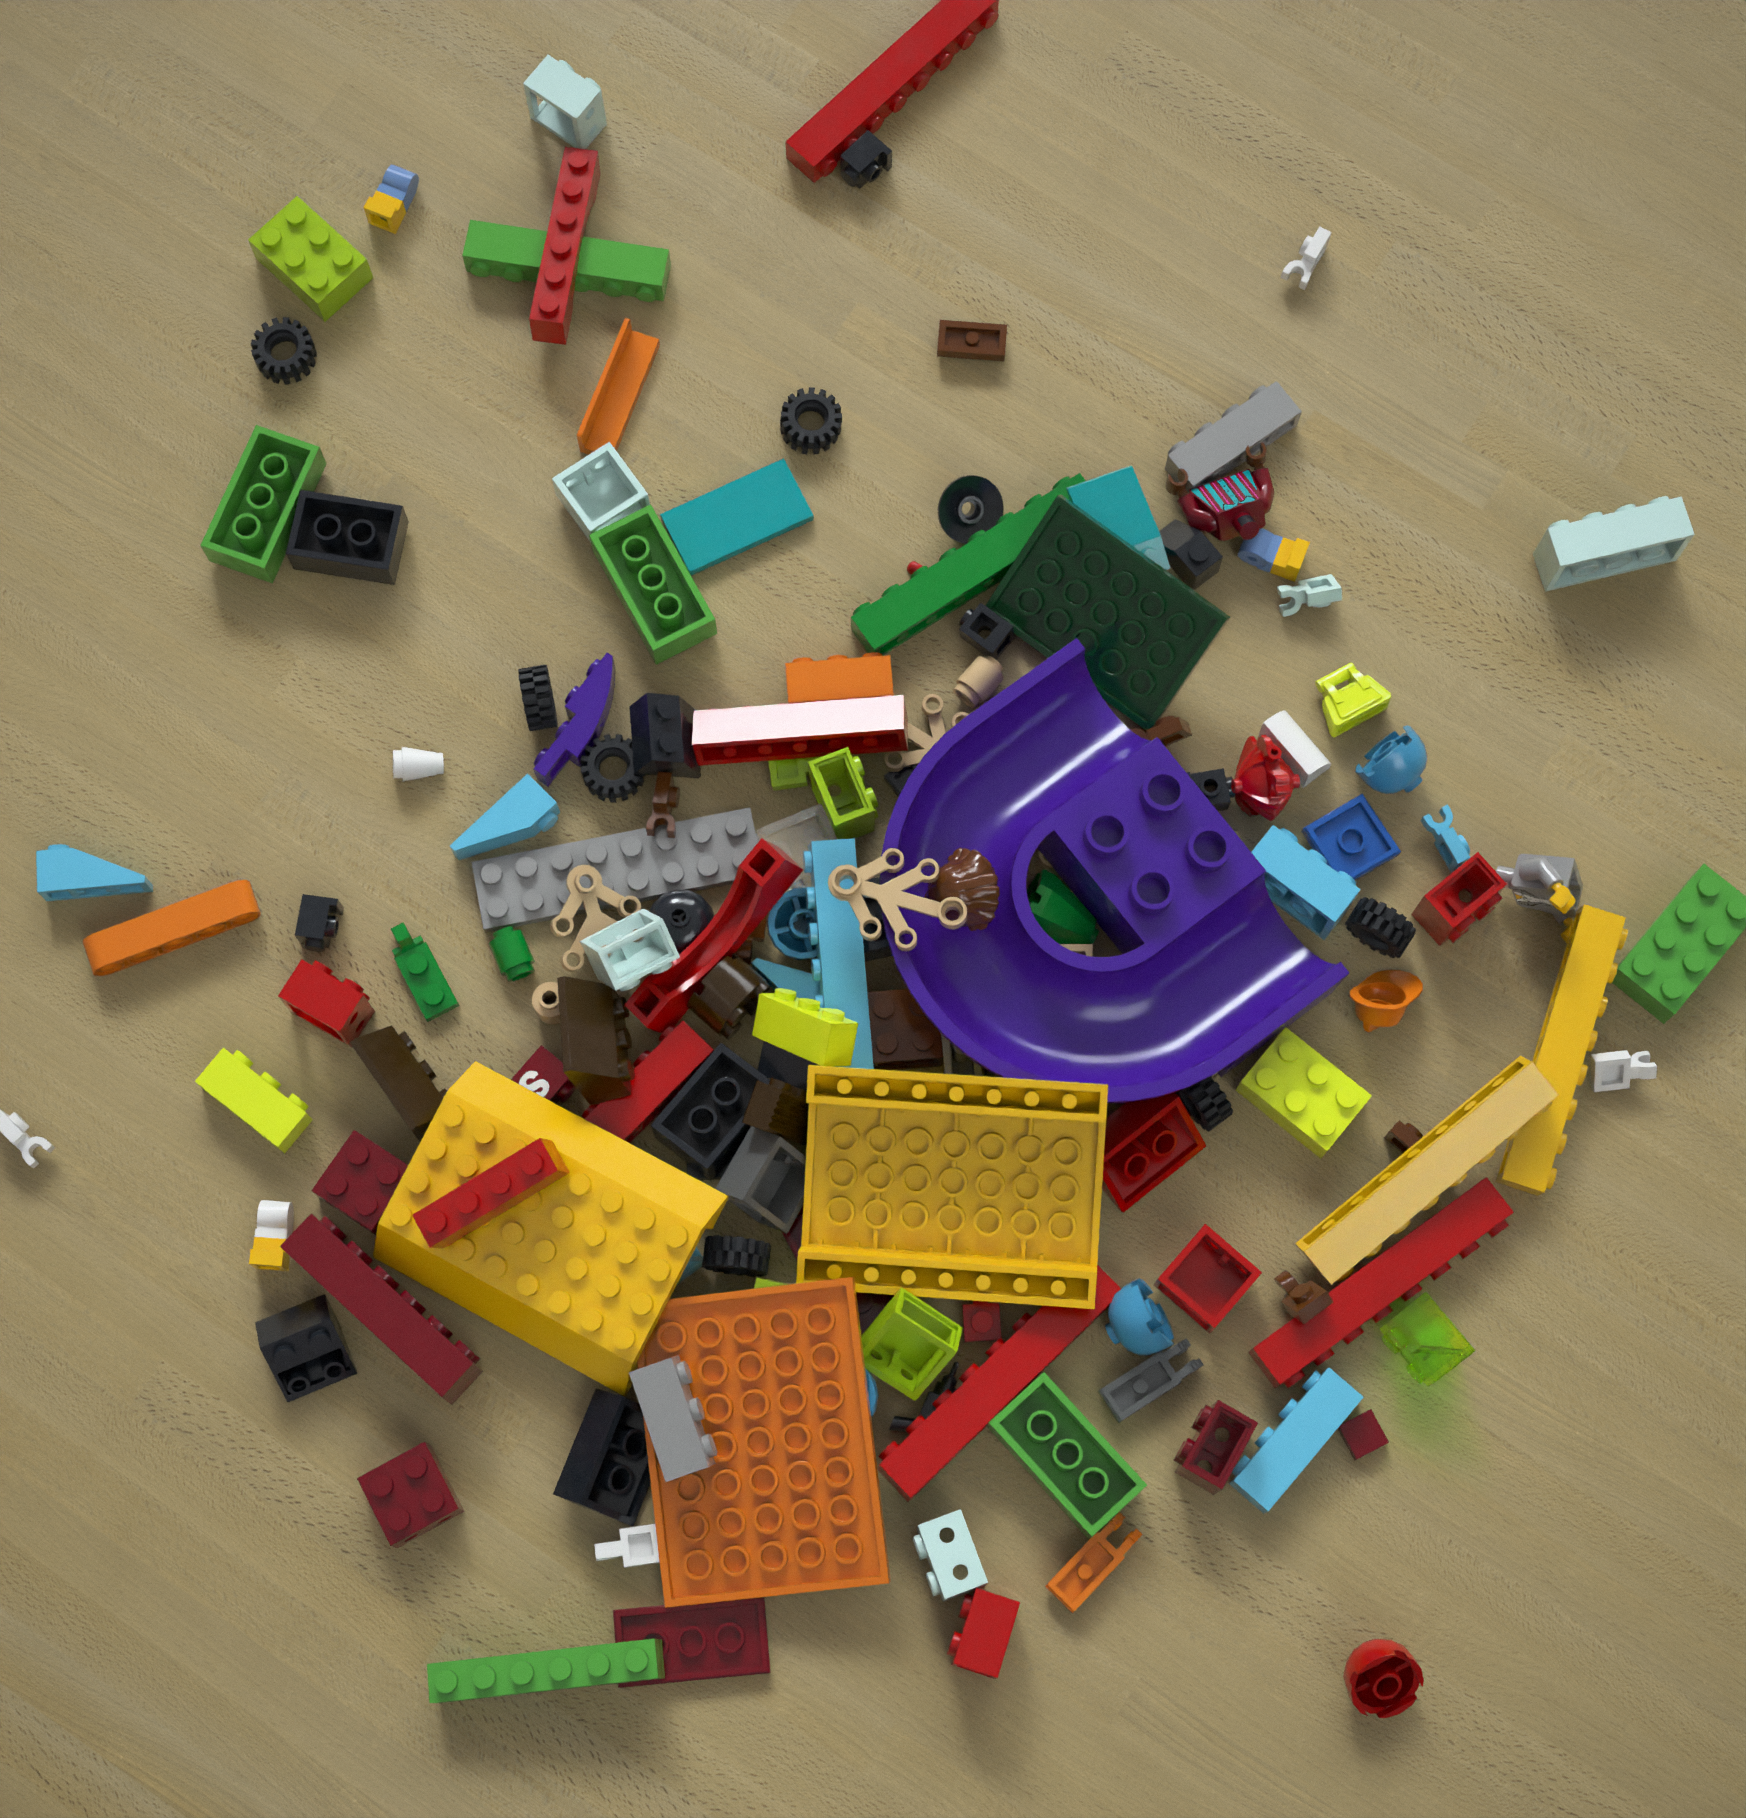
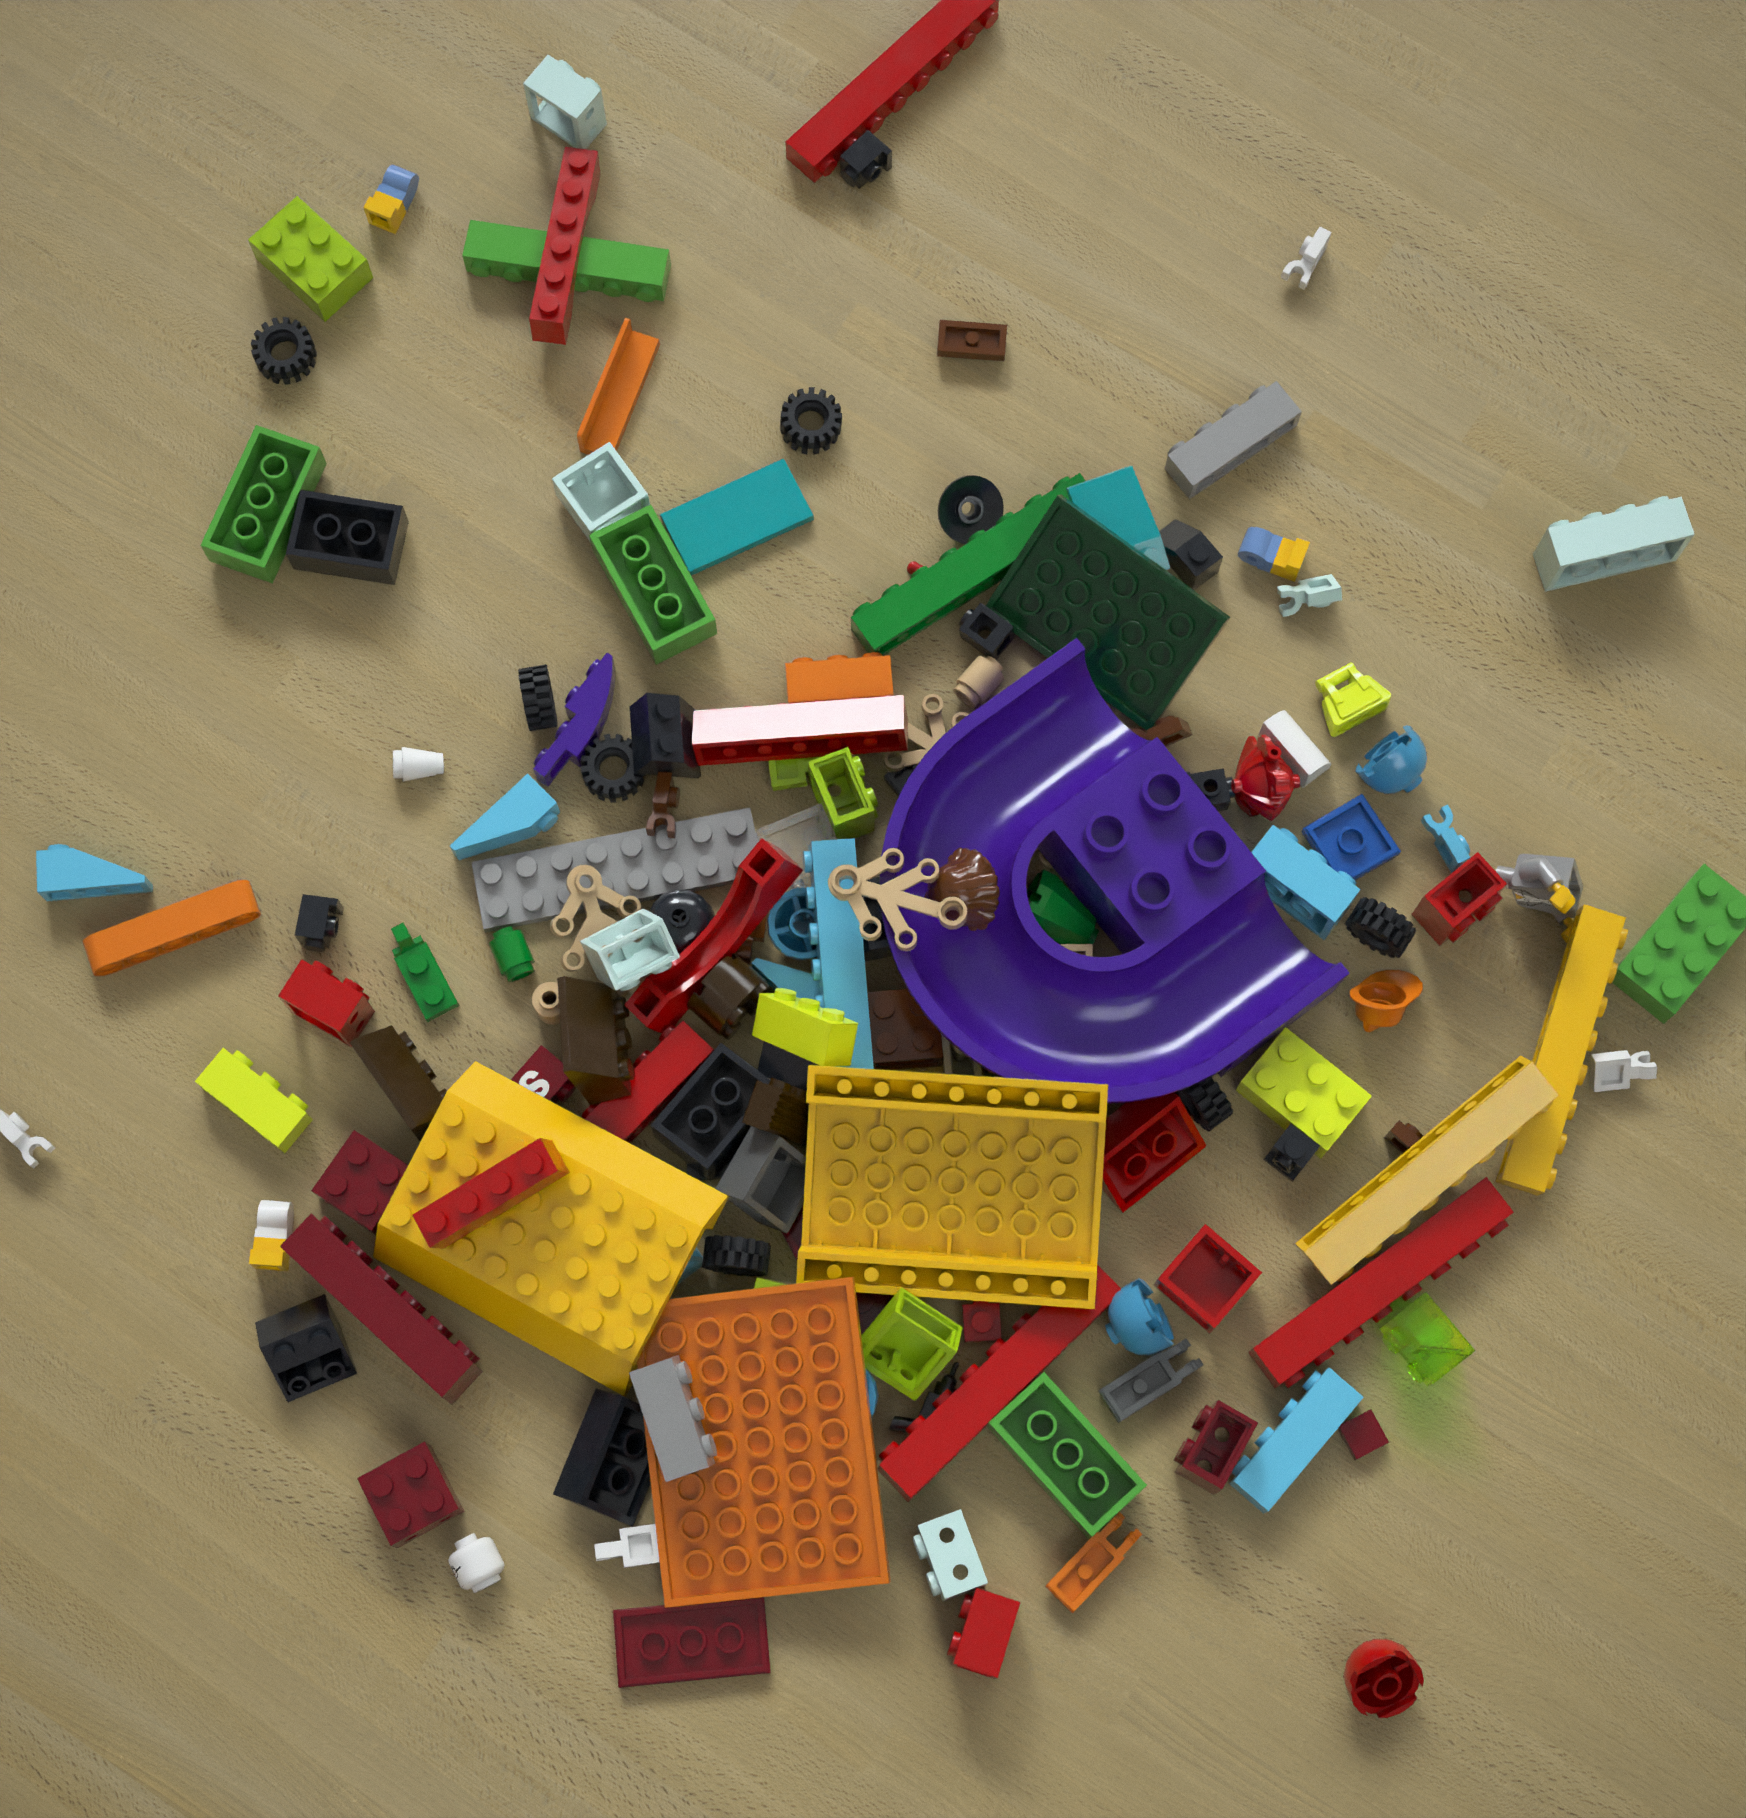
bright green brick [427,1639,665,1703] -> none
dark red torso [1165,442,1275,541] -> none
reddish brown plate [1274,1270,1333,1324] -> none
none -> white head [448,1533,505,1593]
none -> black brick [1263,1124,1320,1182]

